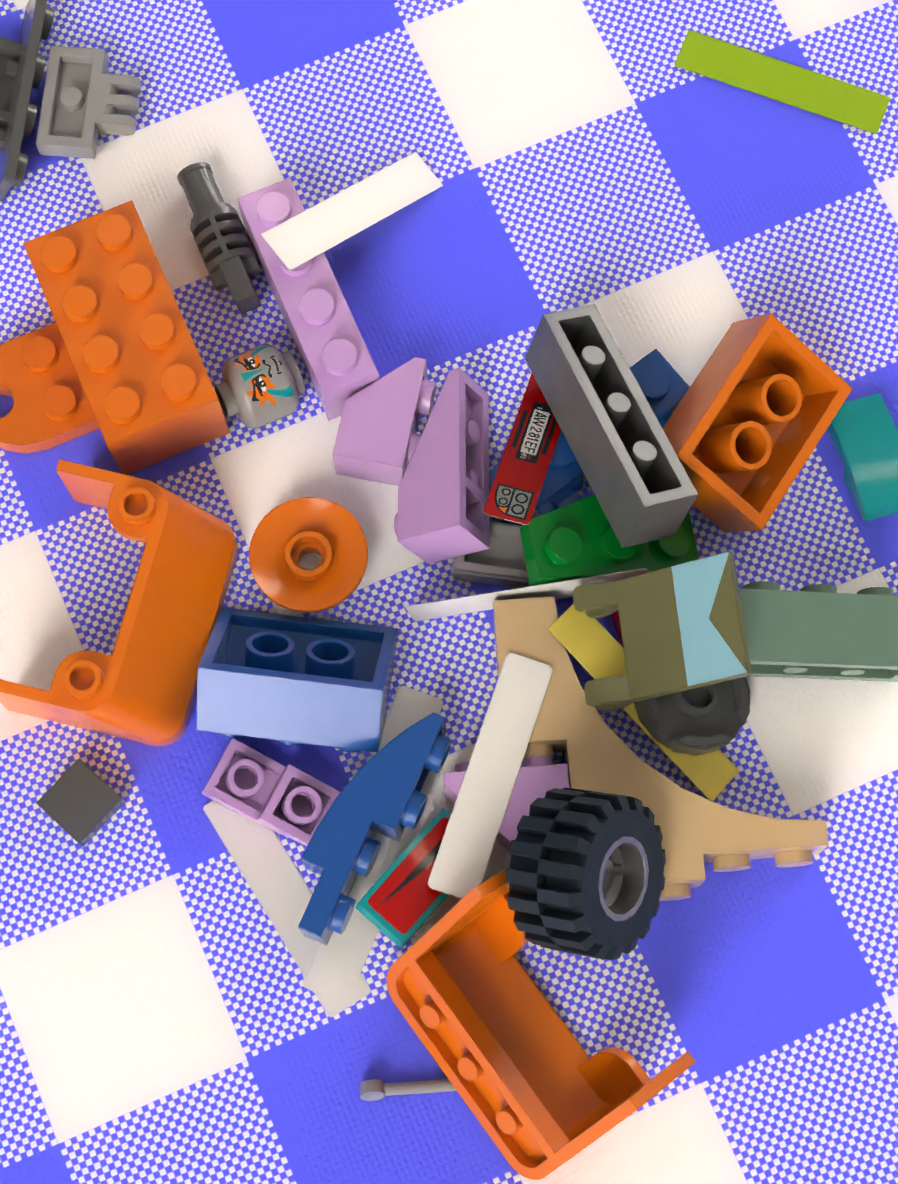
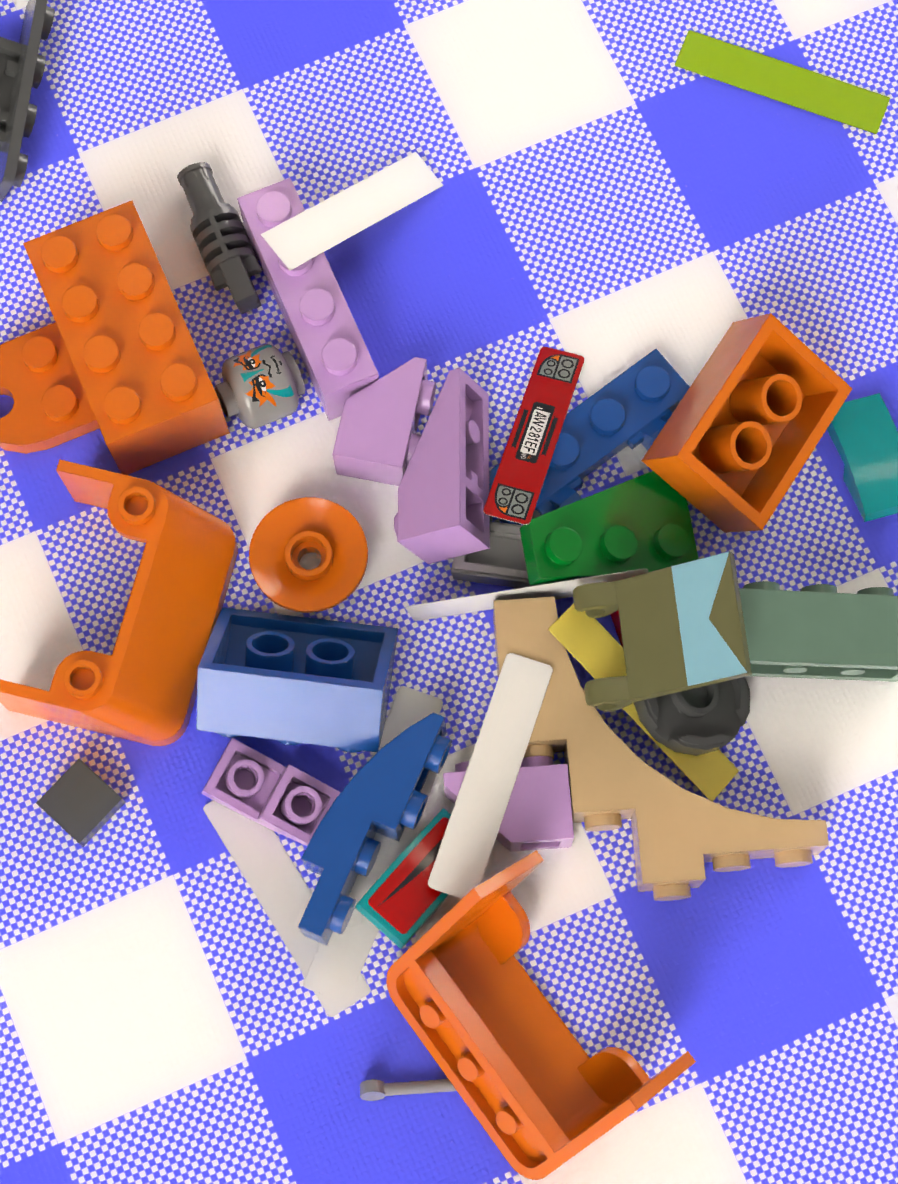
light grey hinge [36,46,142,159] -> none
black wheel [505,787,666,960] -> none
dark grey brick [525,304,698,548] -> none

